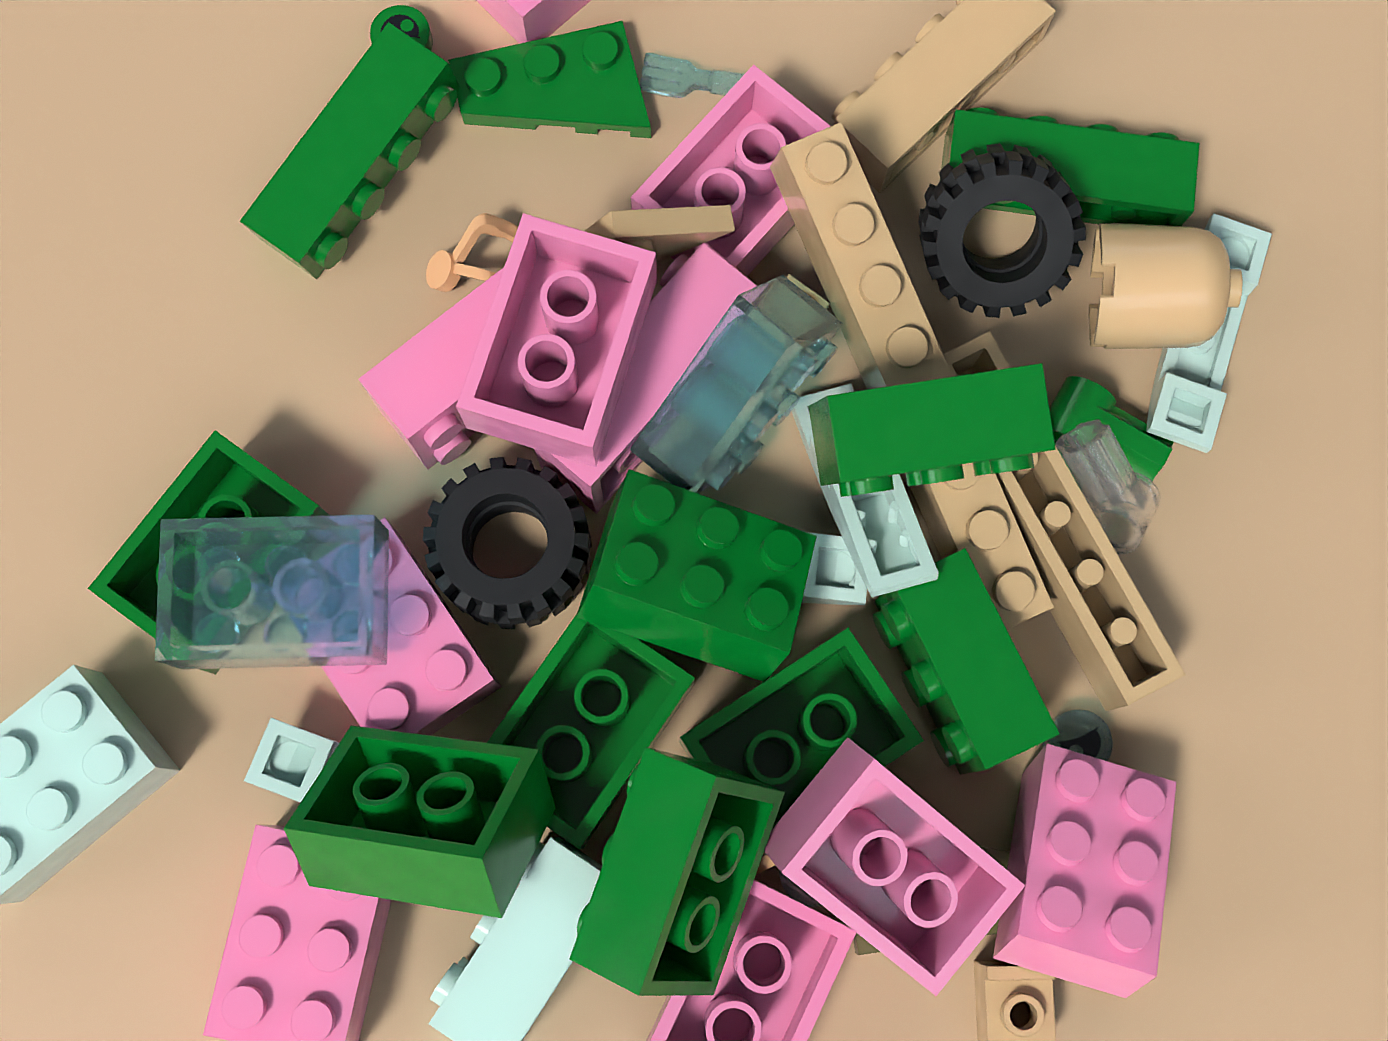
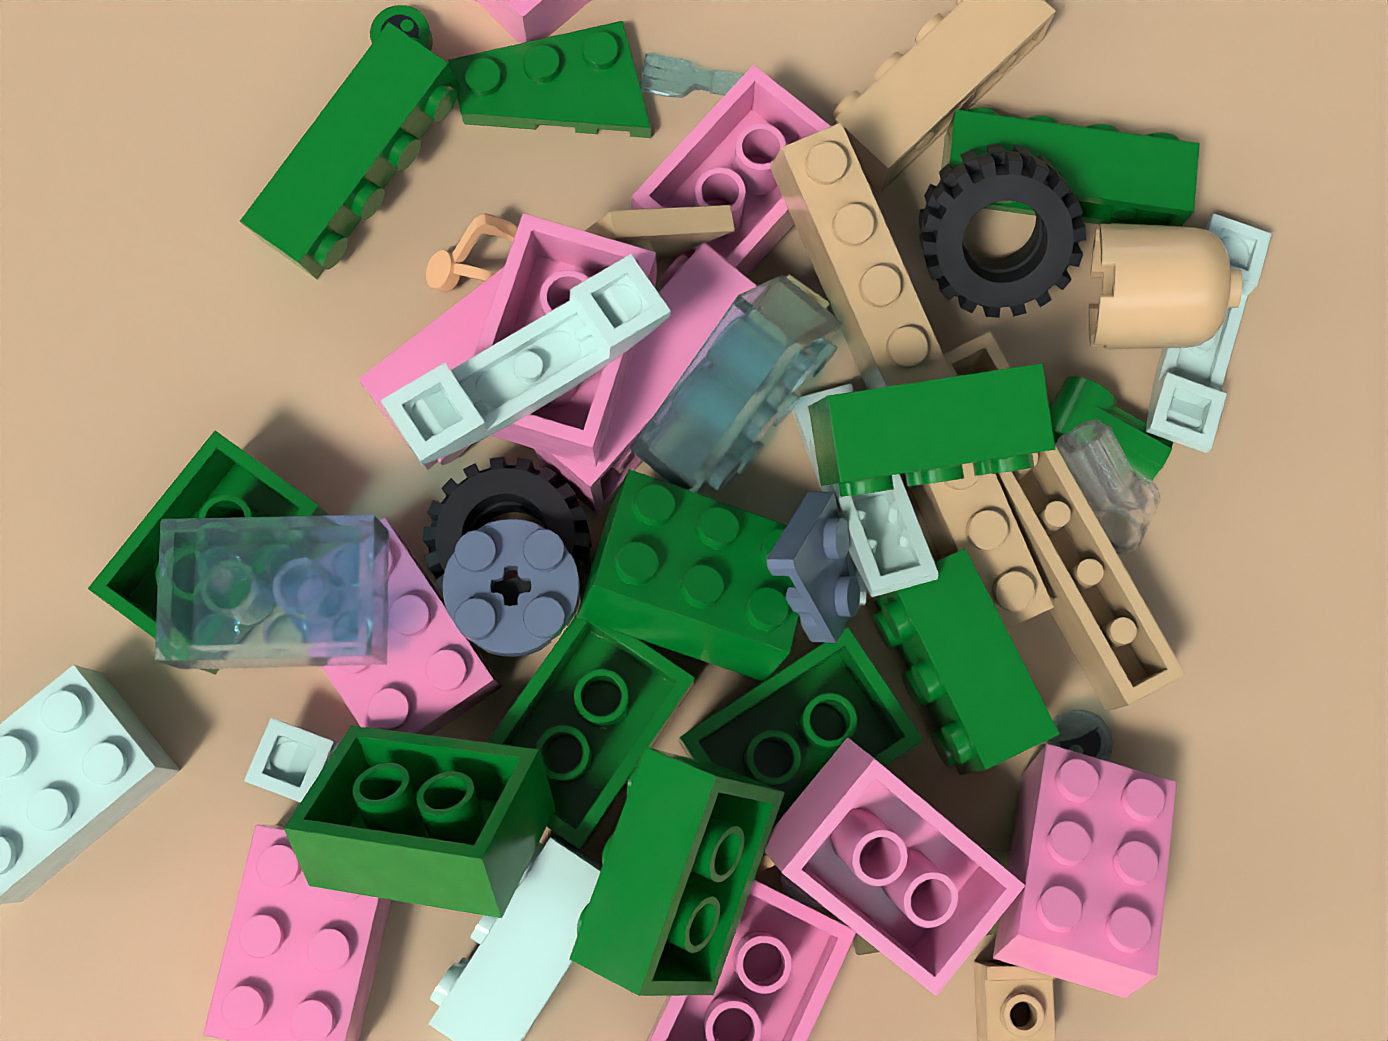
none -> light aqua slope [381,254,671,465]
none -> sand blue plate [443,519,580,657]
none -> sand blue wing [766,492,860,643]

